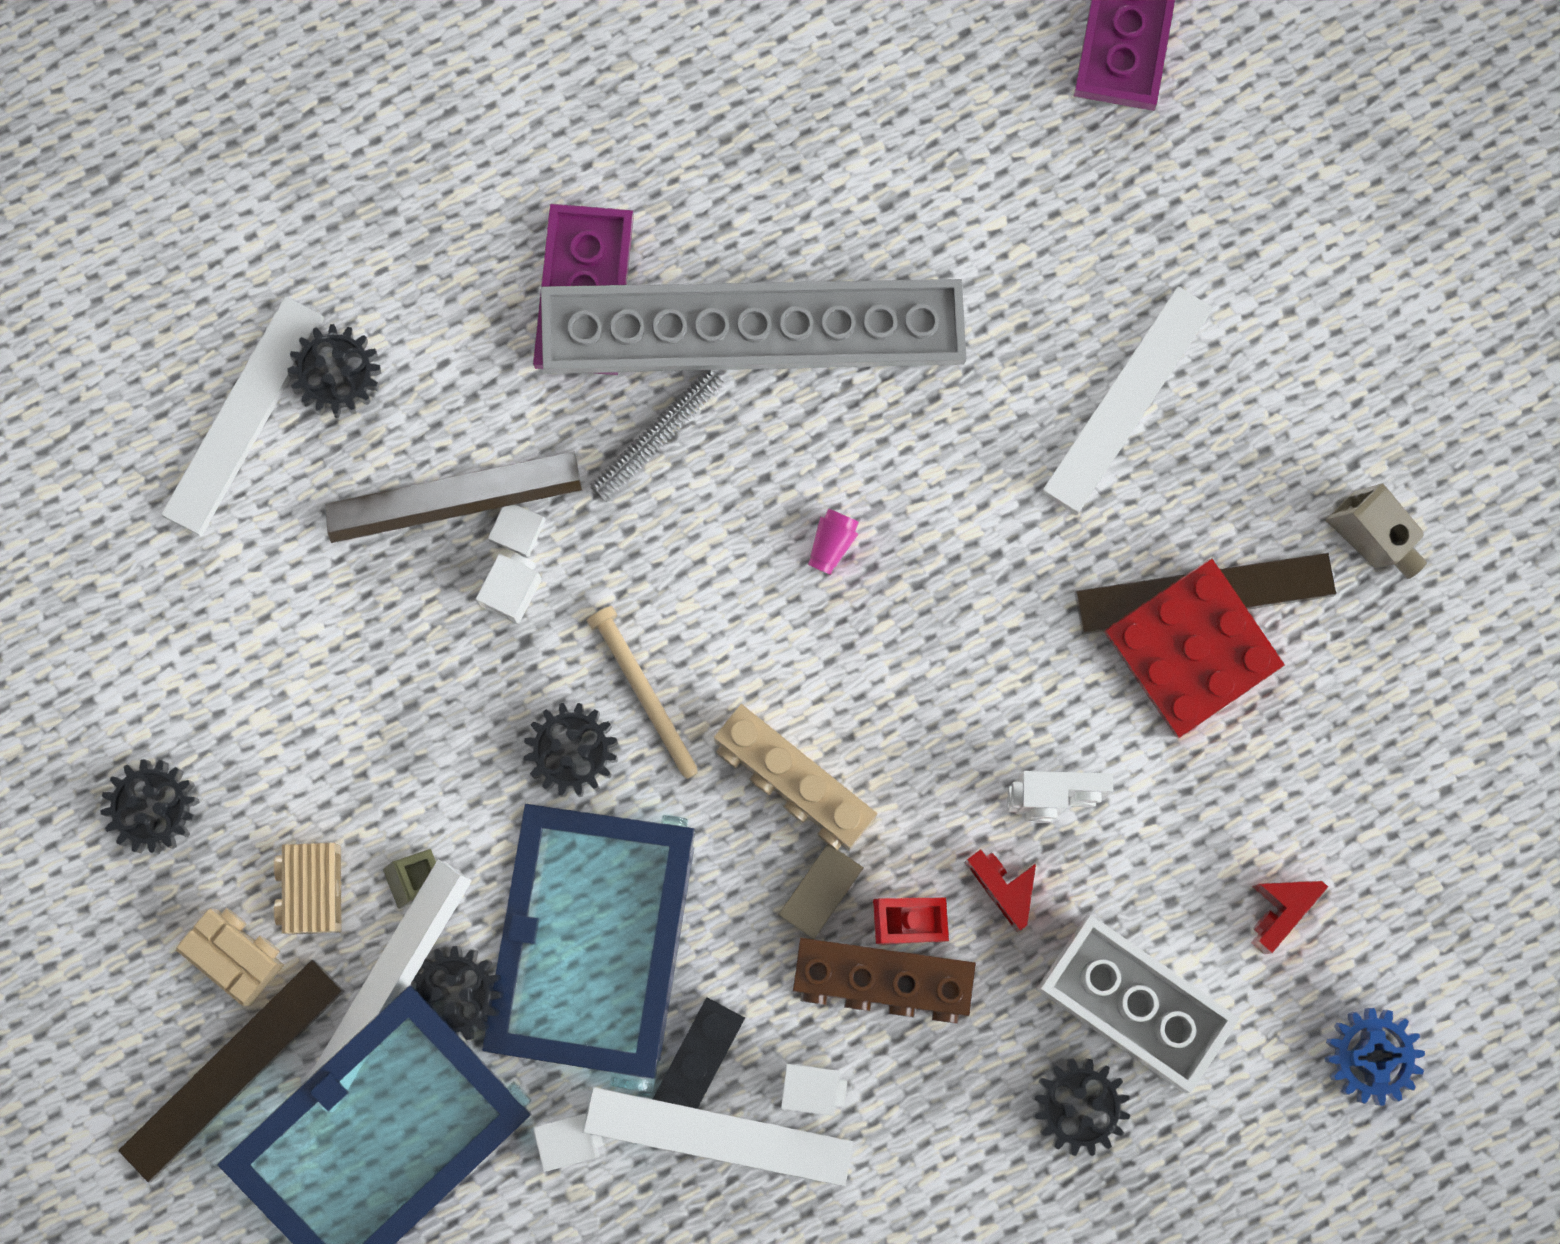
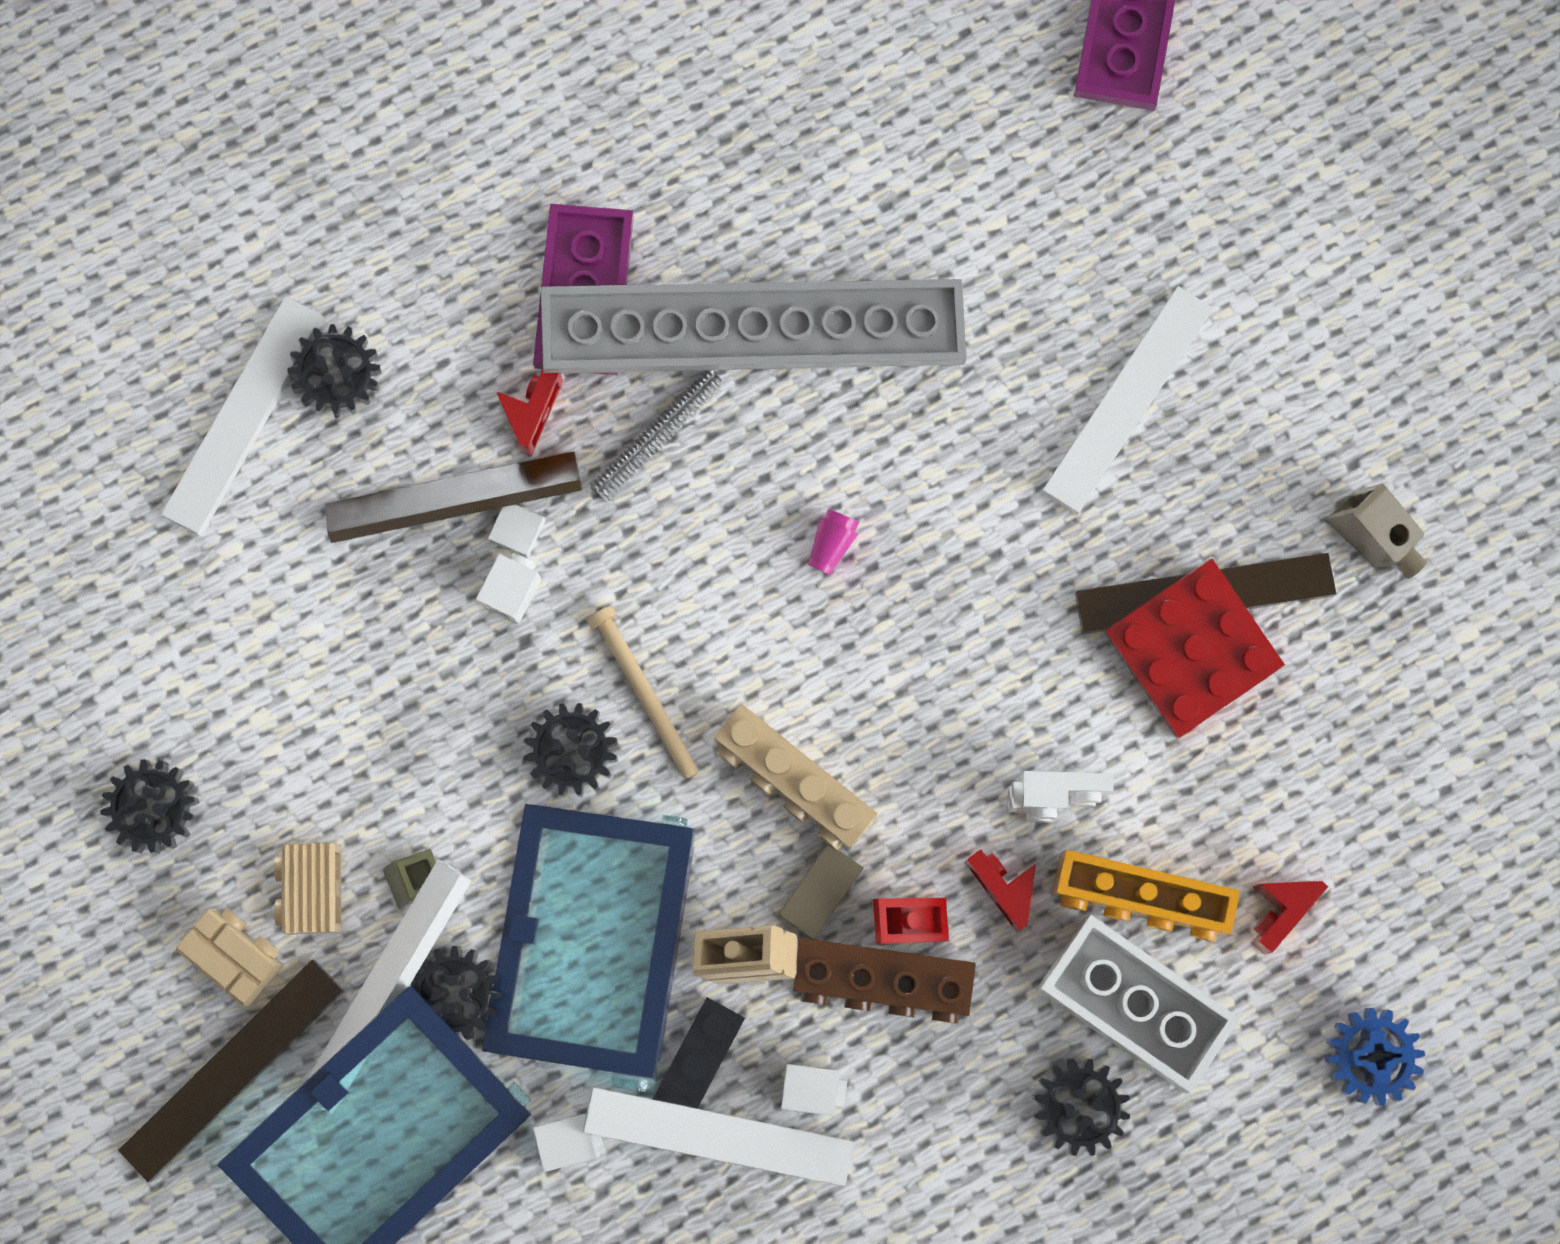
none -> red slope [497,369,563,457]
none -> tan brick [693,925,798,985]
none -> light orange brick [1051,849,1240,942]

